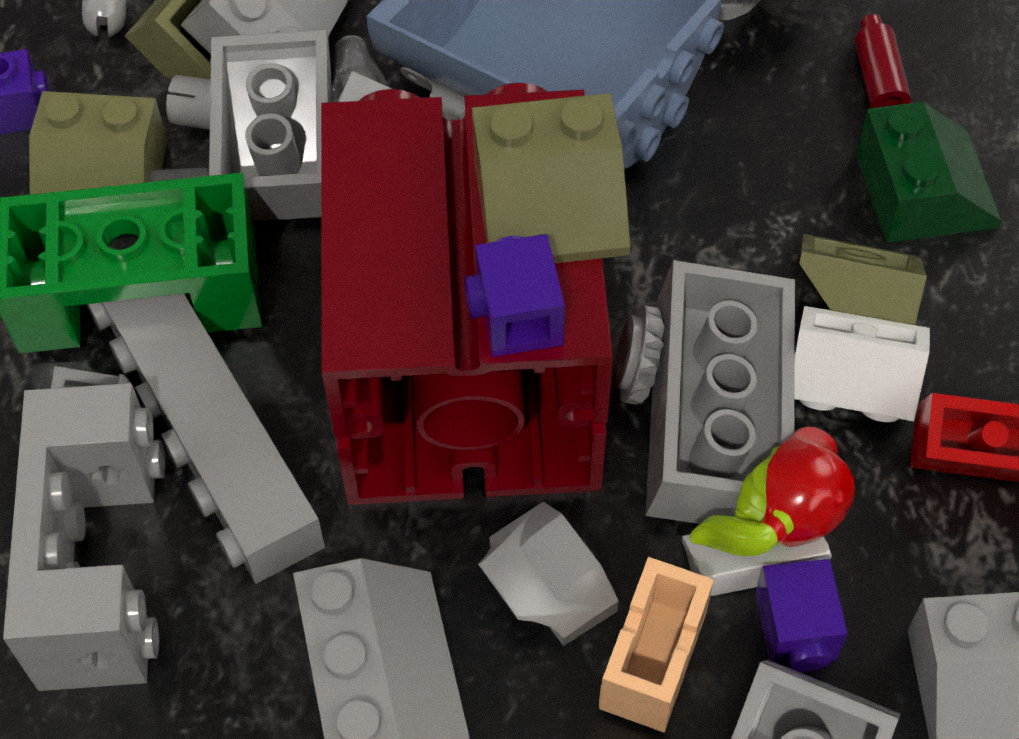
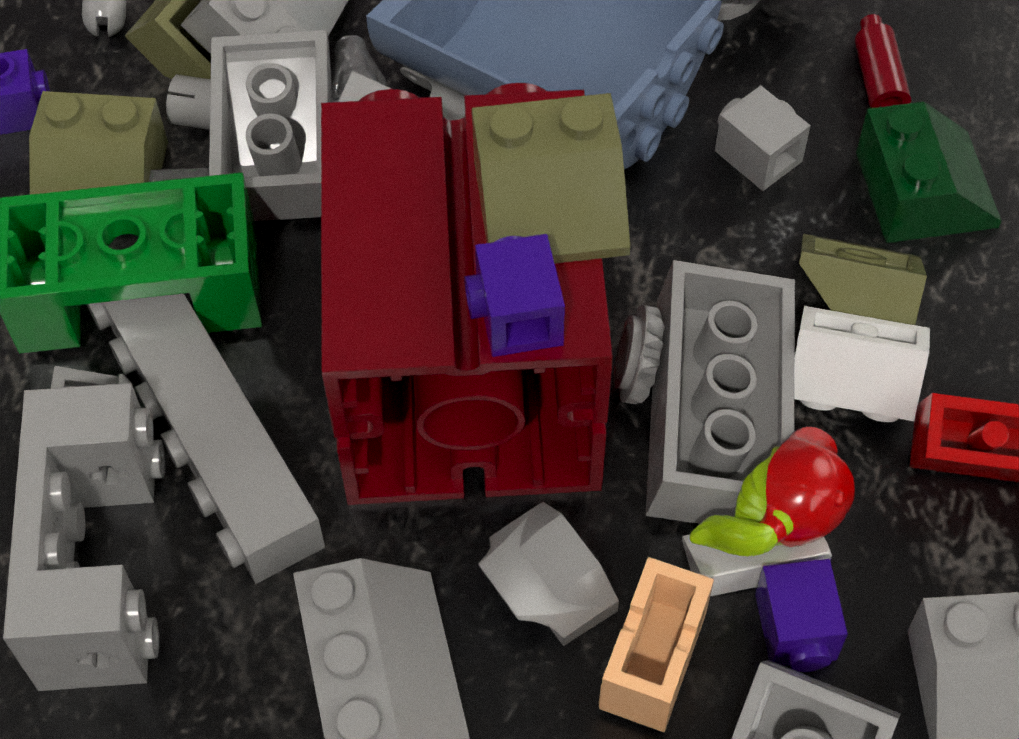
none -> light grey brick [715,86,811,191]

